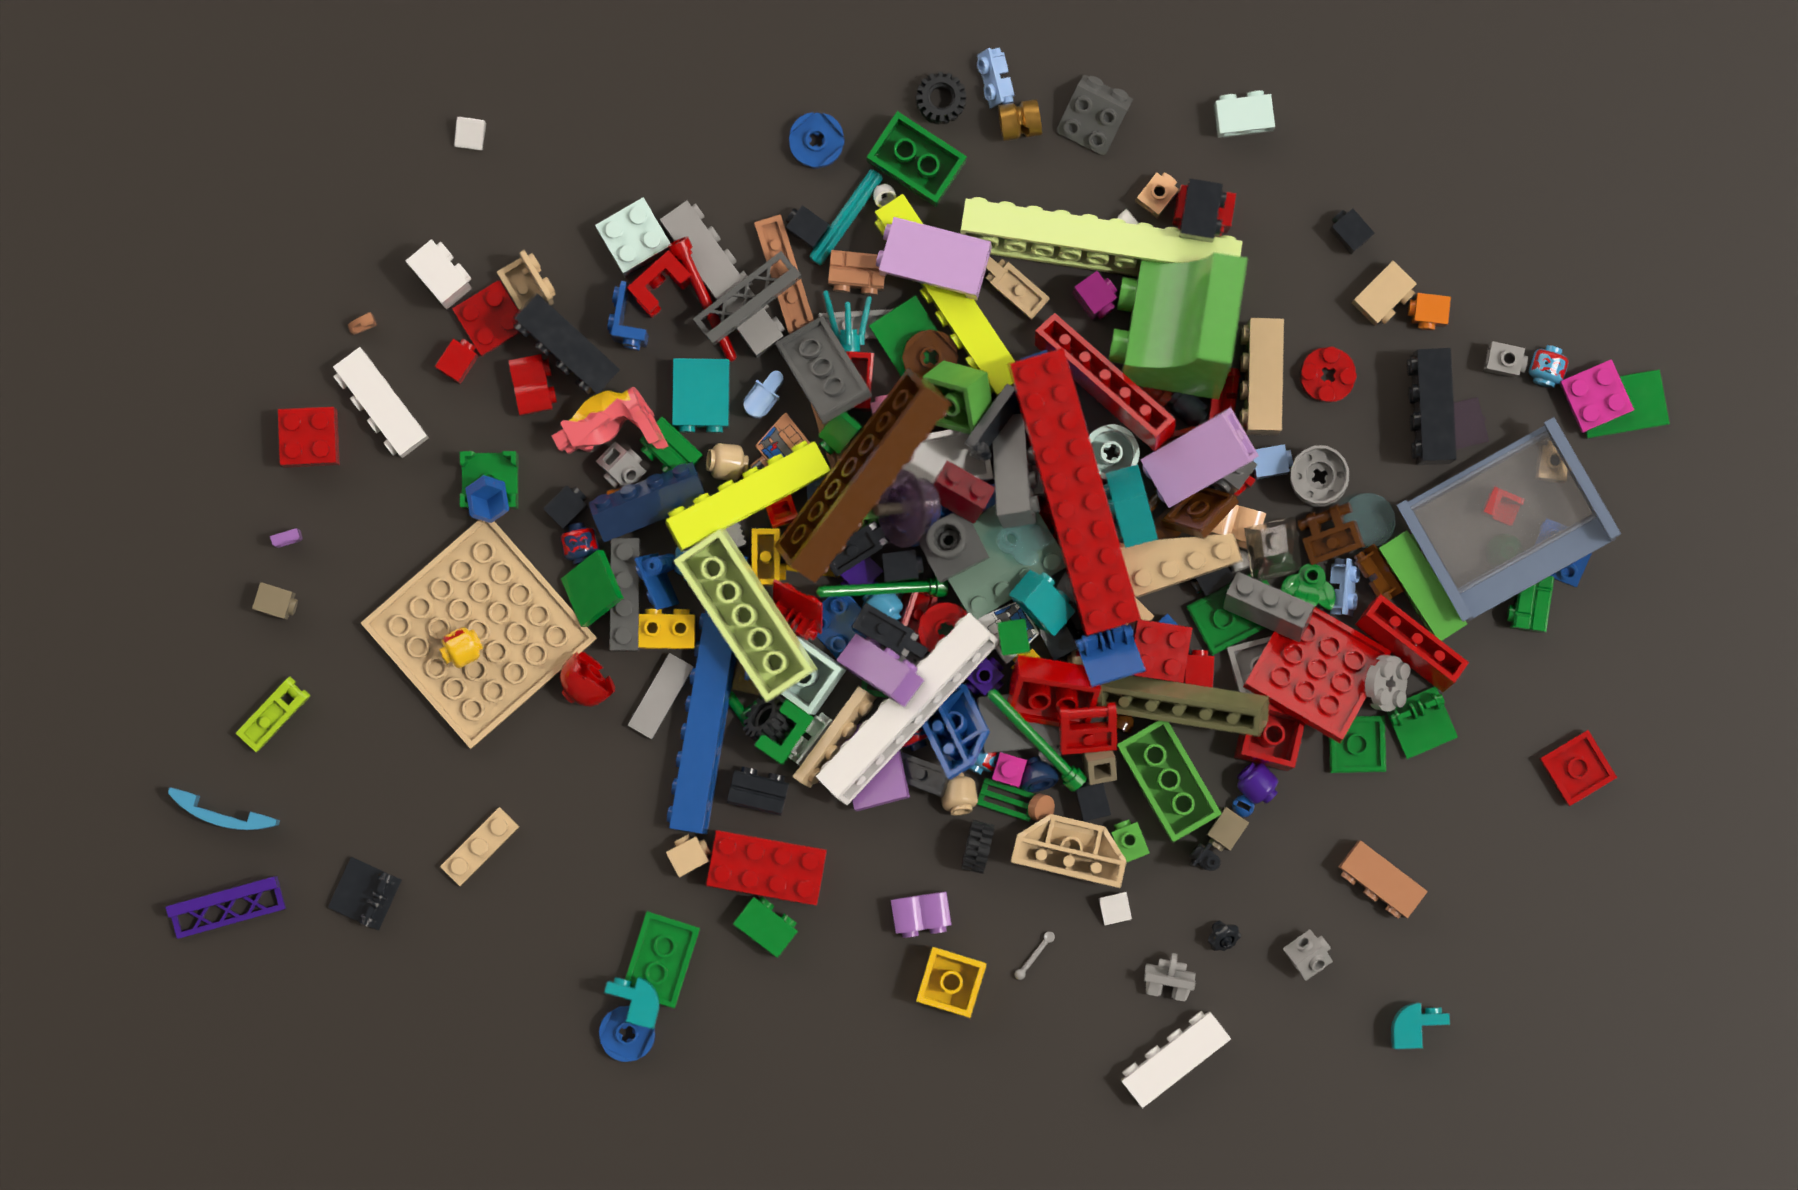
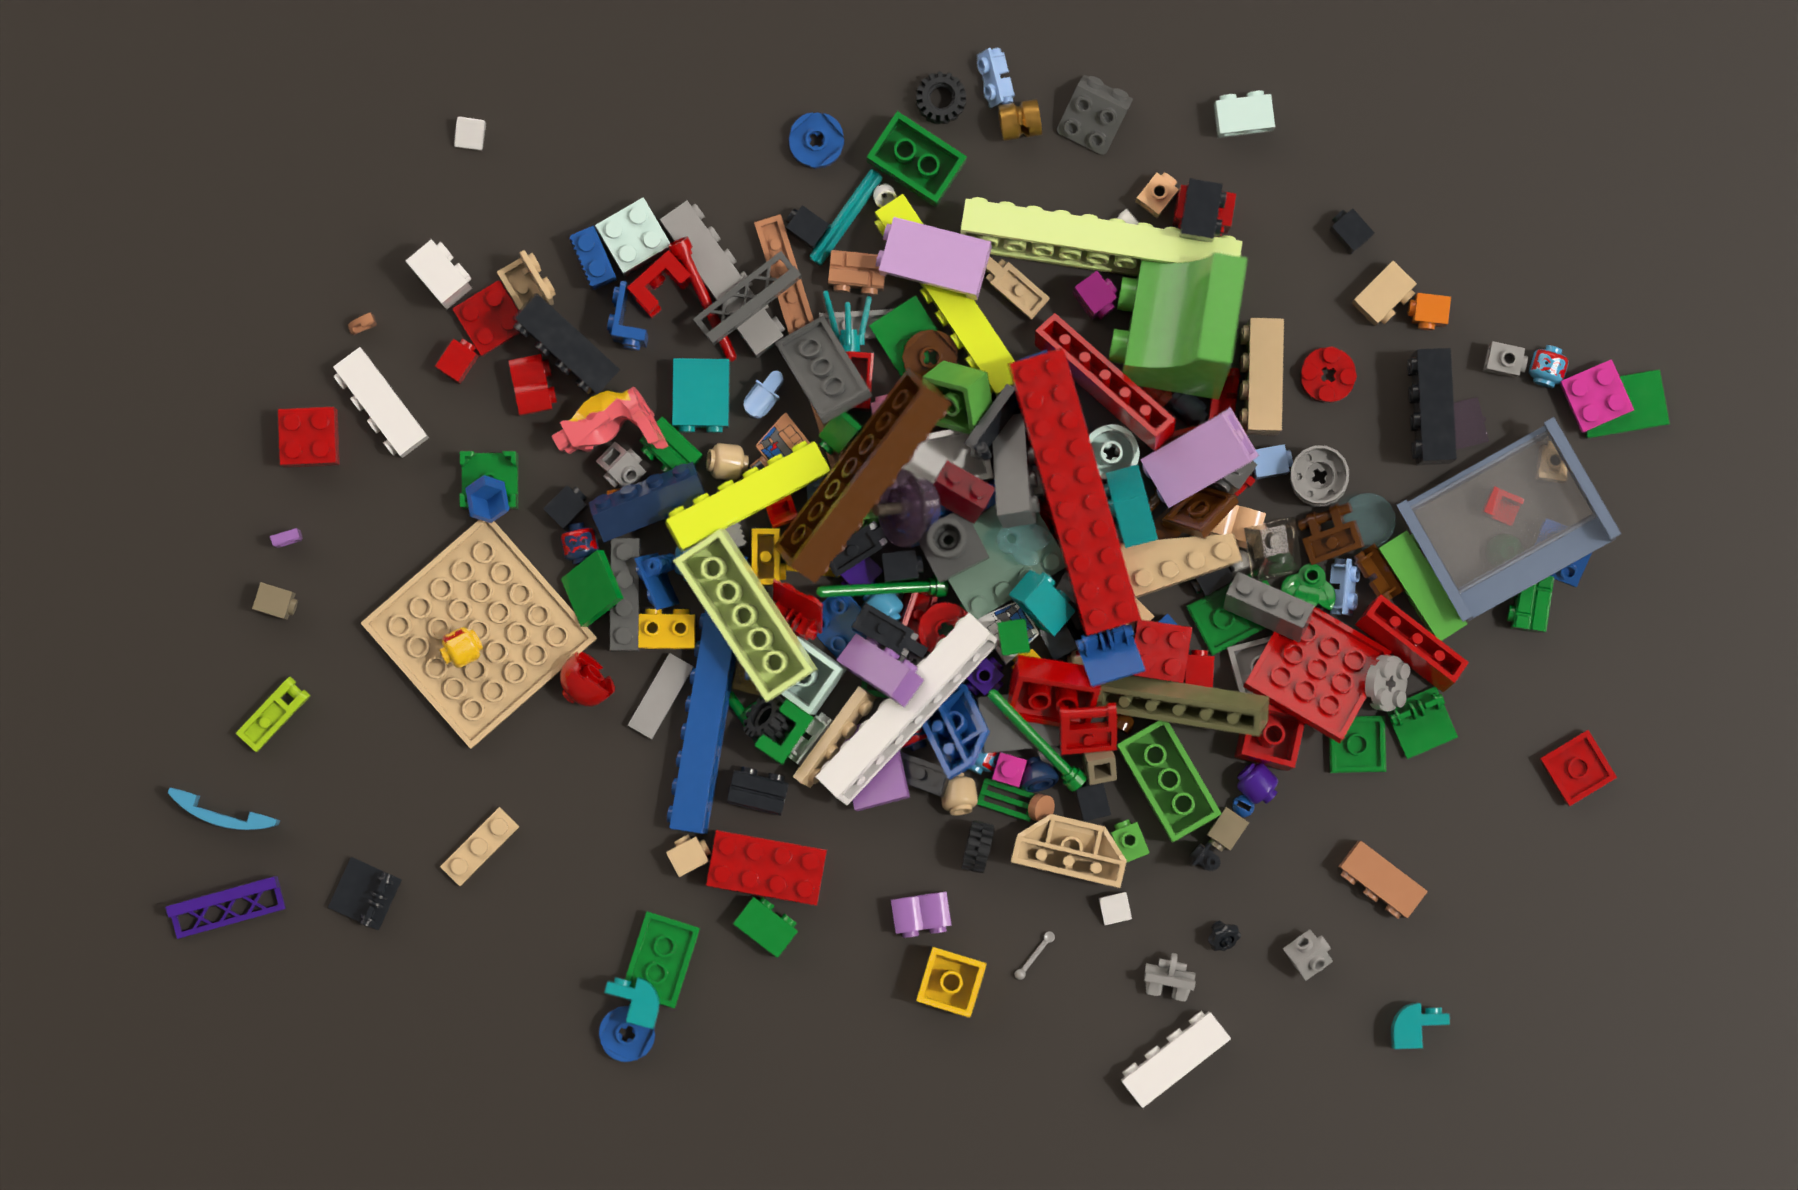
none -> blue brick [569,226,617,290]

